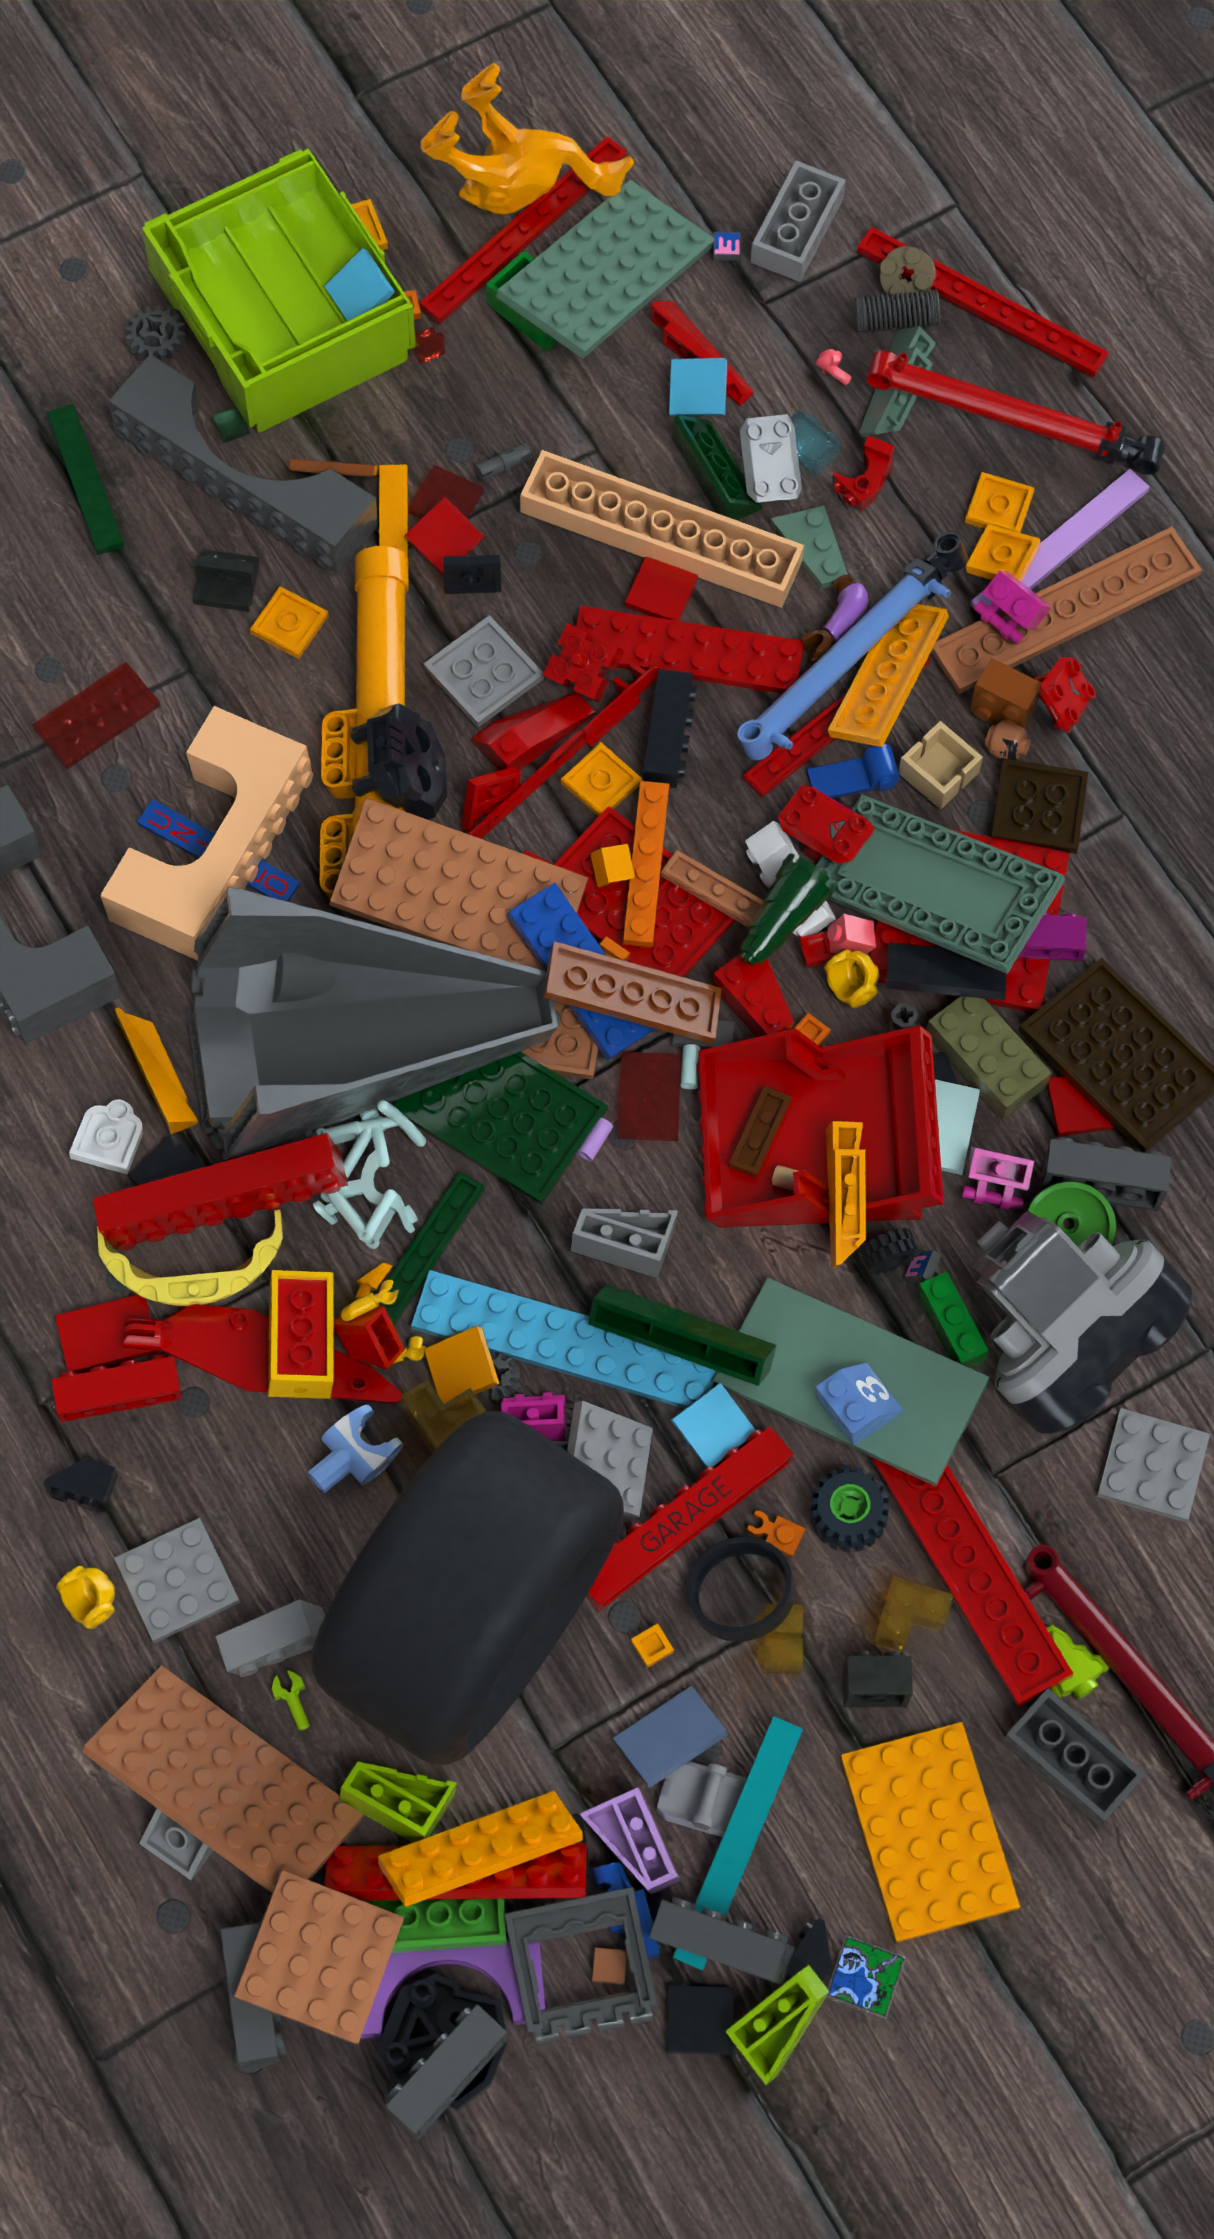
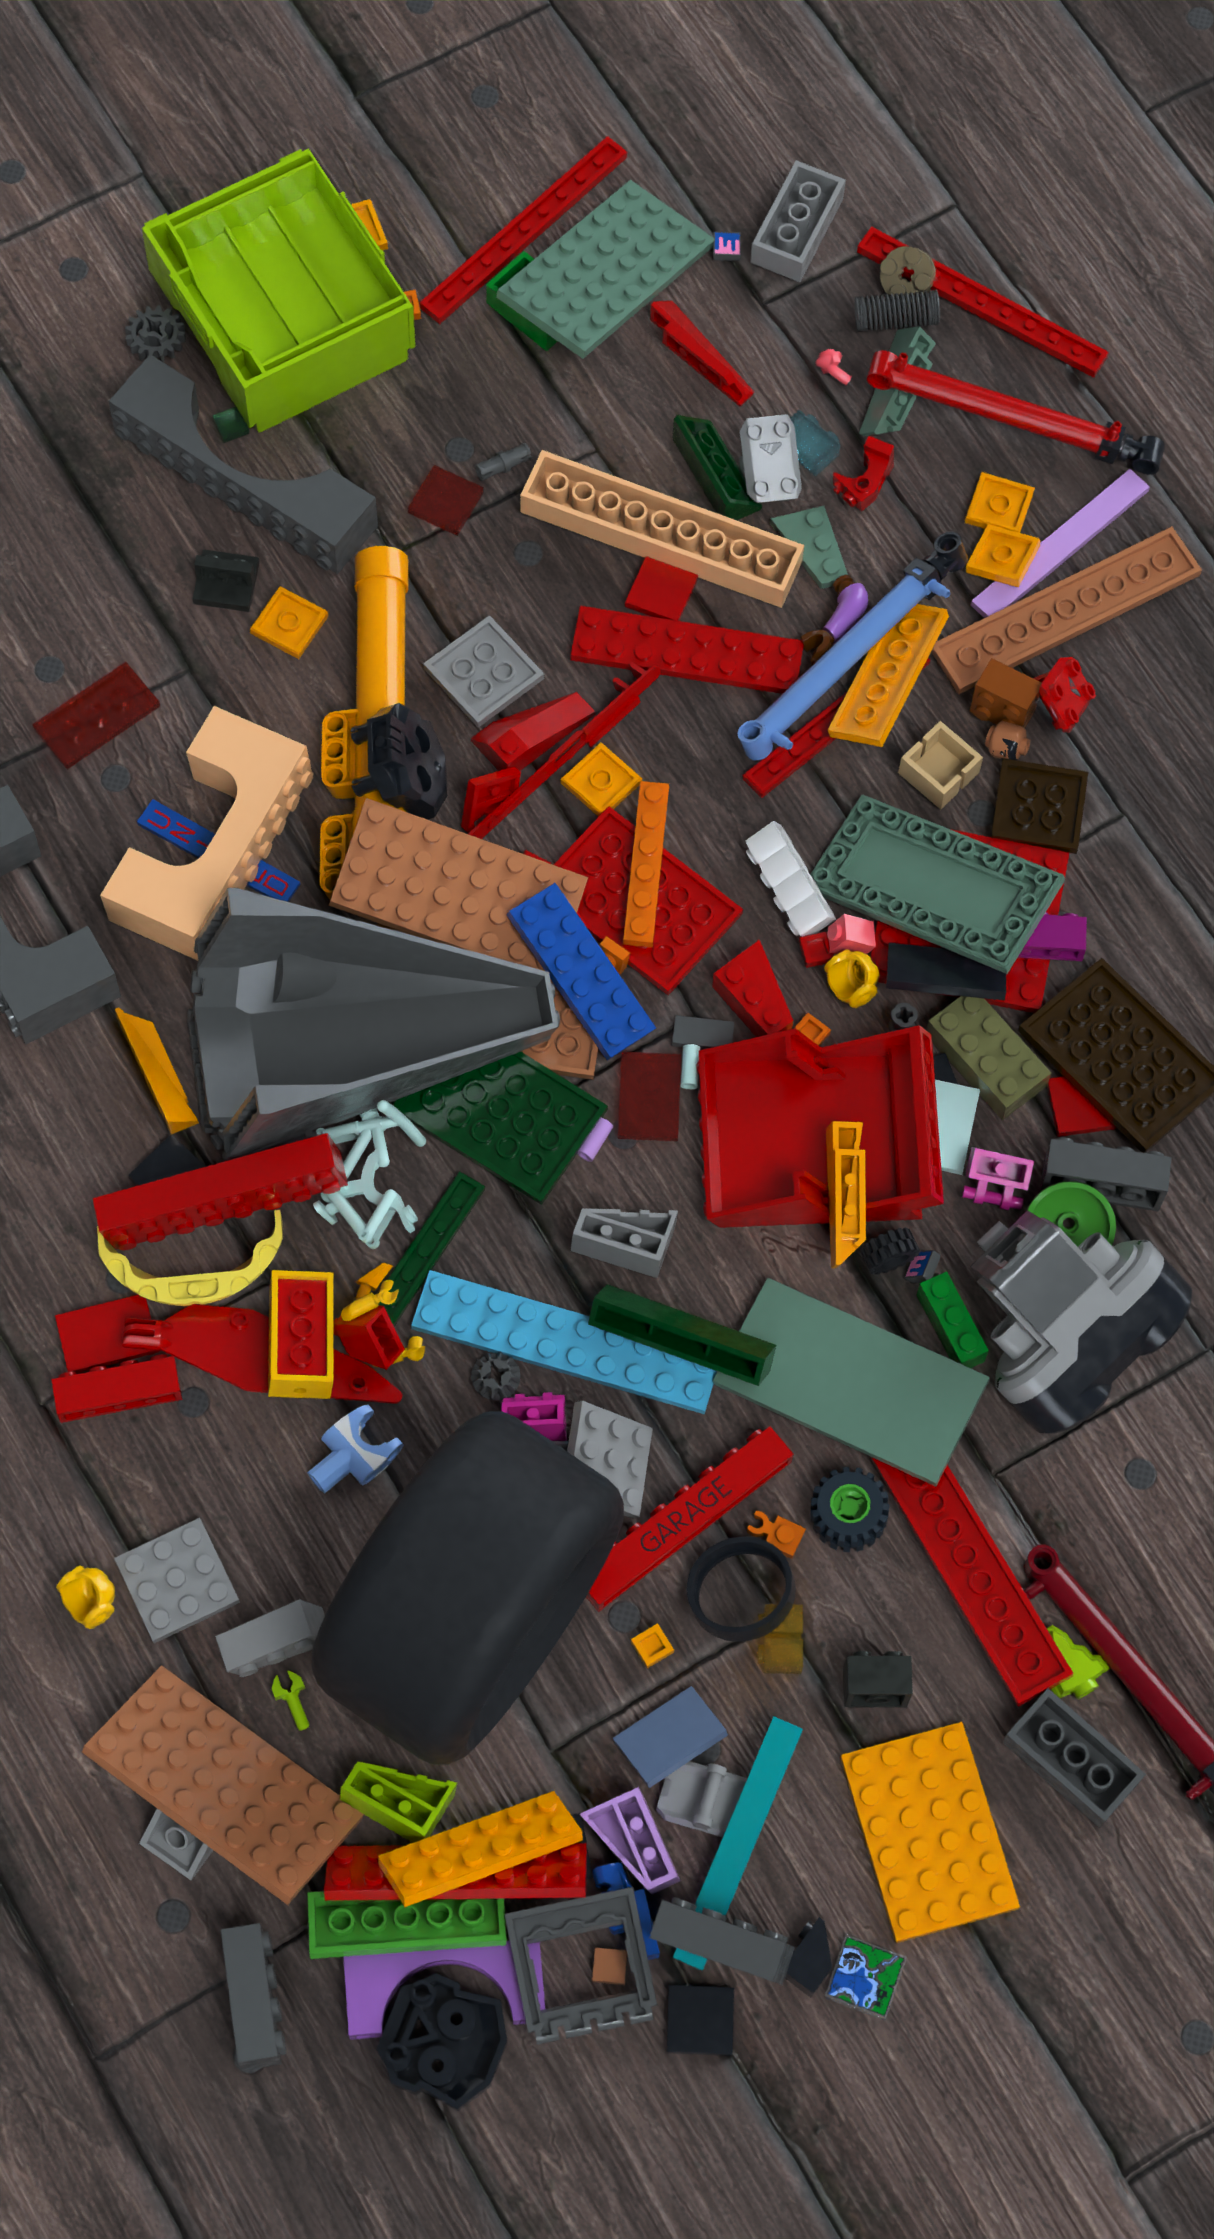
black slope [44,1458,118,1511] -> none
dark green tile [47,404,124,555] -> none
white plate [69,1099,143,1174] -> none
nougat plate [233,1870,404,2045] -> none
dark orange tile [289,459,379,477] -> none
medium azure tile [325,248,395,321] -> none
light orange tile [379,465,408,556] -> none
dark grey brick [386,2005,507,2141] -> none
clear yellow brick [401,1380,487,1453] -> none
red tile [404,497,485,577] -> none
clear red panel [412,326,445,364] -> none
light orange animal [421,63,634,215] -> none
light orange tile [424,1326,499,1407] -> none
black tile [443,555,501,594] -> none
red brick [543,623,624,702] -> none
plate [543,941,722,1044] -> none
light orange panel [590,844,635,887] -> none
black brick [643,669,697,788] -> none
nougat tile [661,850,763,927] -> none
medium azure tile [669,358,727,417] -> none
medium azure tile [671,1383,756,1469] -> none
lime wedge [725,1965,829,2085] -> none
reddish brown plate [729,1086,792,1178] -> none
dark green cone [739,853,836,967] -> none
tan hinge [772,1165,798,1191] -> none
red shield [778,785,875,864] -> none
blue door [807,744,900,798] -> none
medium blue slope [816,1363,903,1446] -> none
clear yellow brick [873,1576,954,1652] -> none
dark pink brick [974,570,1052,645] -> none
light grey plate [1096,1408,1210,1523] -> none

